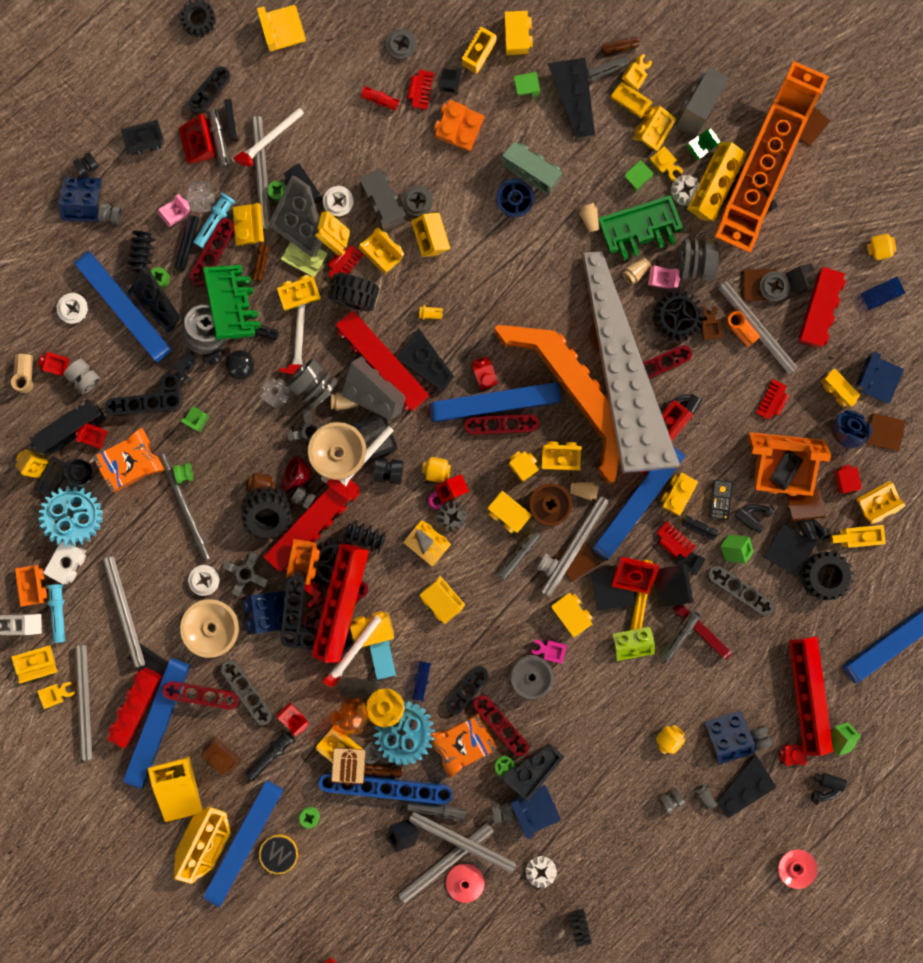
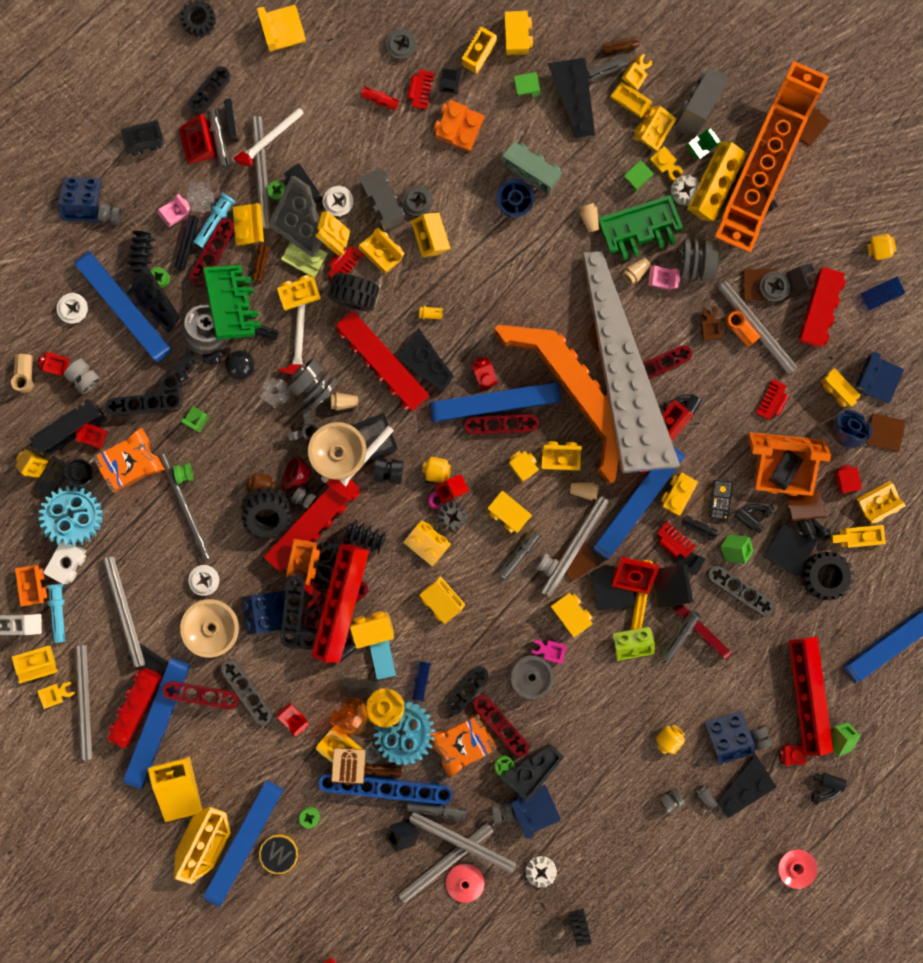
black wheel [73,152,99,177] -> none
reddish brown torso [201,736,242,775] -> none
dark grey pin [222,552,269,597] -> none
black pin [245,729,296,781] -> none
white piece [323,615,381,687] -> none
dark grey wedge [341,356,406,420] -> none
flat silver slope [415,529,434,554] -> none
reddish brown wheel [529,483,572,526] -> none
black gear [652,290,705,342] -> none

